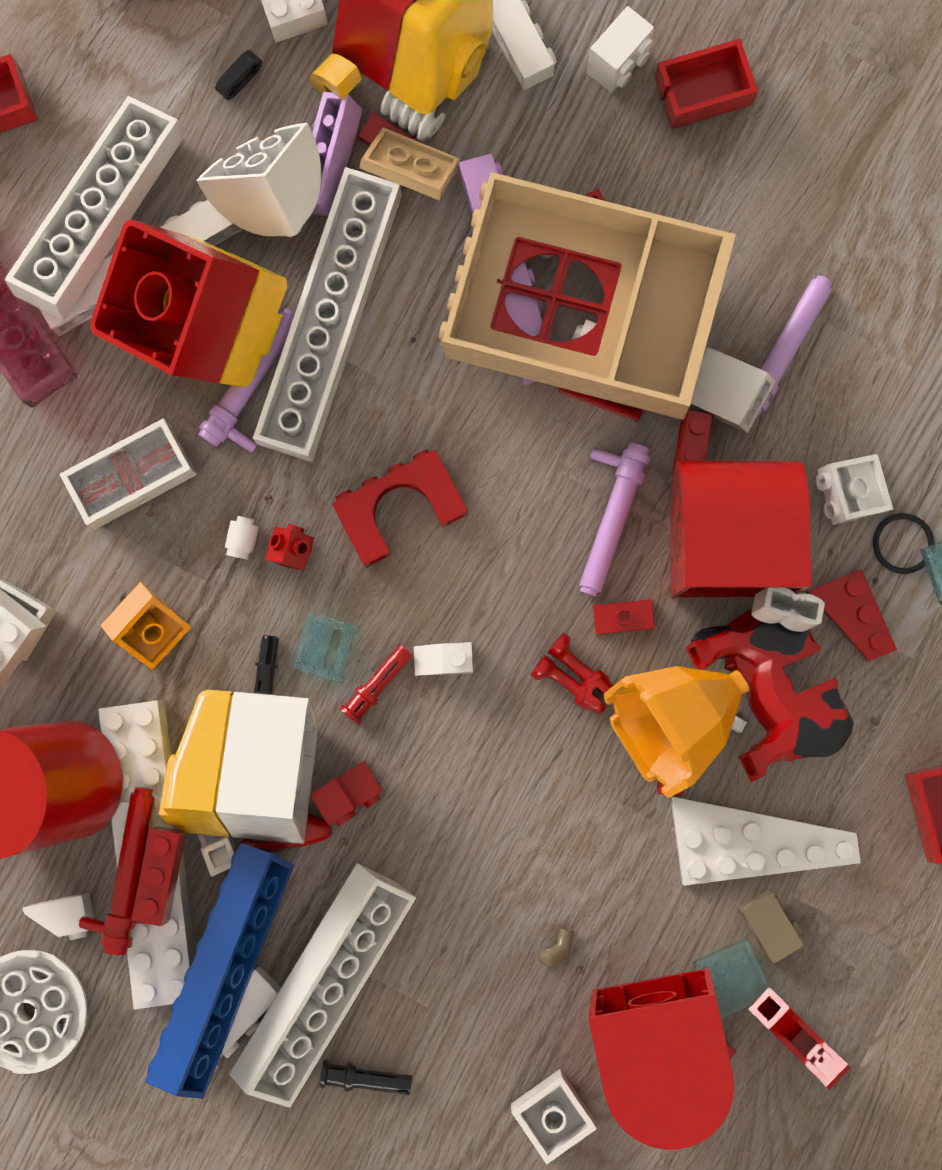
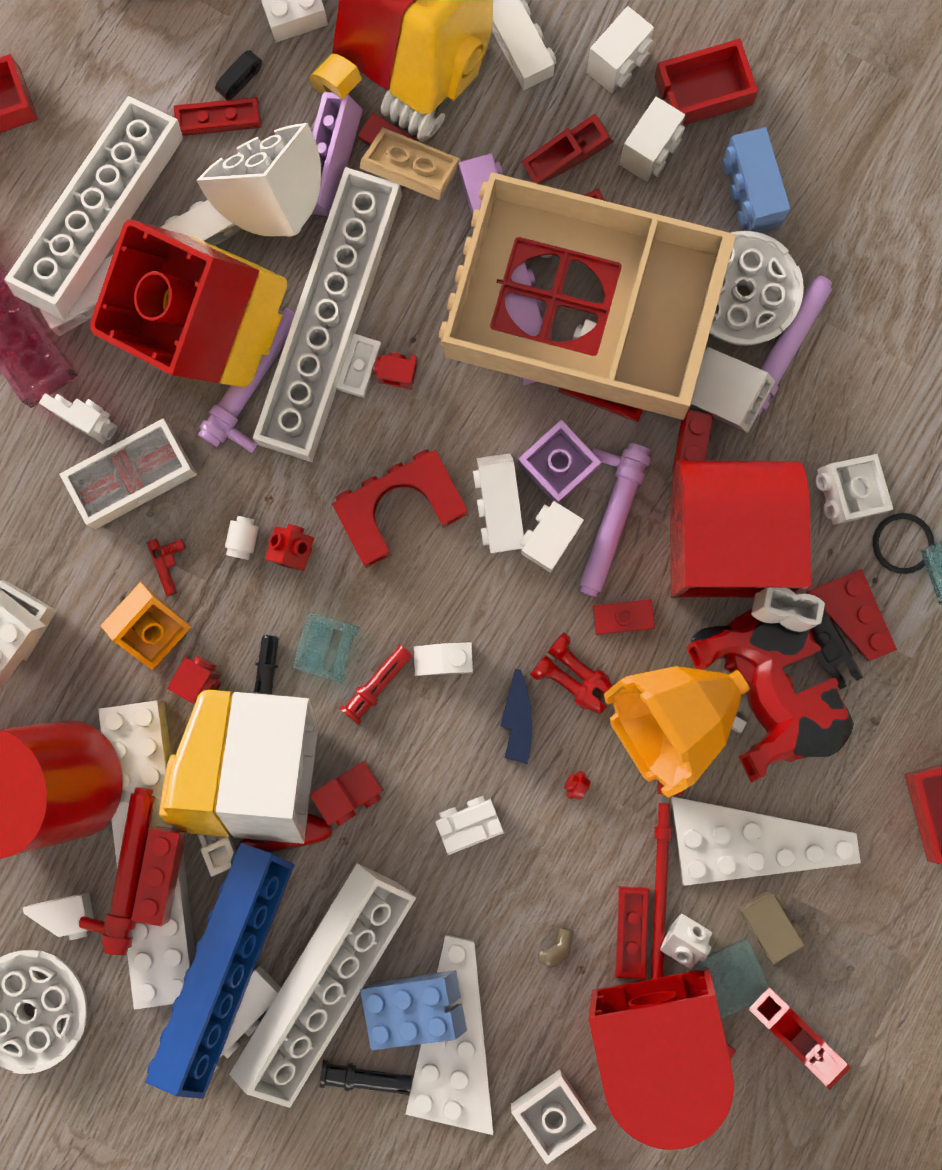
none -> white plate [39,393,117,444]
none -> red hose [146,538,186,597]
none -> red brick [166,656,221,704]
none -> red tile [174,97,261,136]
none -> white plate [336,334,382,398]
none -> medium blue piece [360,970,467,1050]
none -> red brick [373,352,418,390]
none -> white wing [405,934,493,1135]
none -> white brick [435,796,504,855]
none -> white wedge [473,453,524,553]
none -> dark blue slope [500,669,532,764]
none -> lavender brick [518,420,601,504]
none -> white brick [520,501,584,573]
none -> red slope [521,113,614,184]
none -> red plate [564,771,591,800]
none -> red tile [615,886,649,979]
none -> white brick [619,96,685,183]
none -> red bar [651,803,672,979]
none -> white brick [660,913,712,969]
none -> white brick [709,231,804,346]
none -> medium blue piece [721,127,791,233]
none -> black hinge [810,608,863,689]

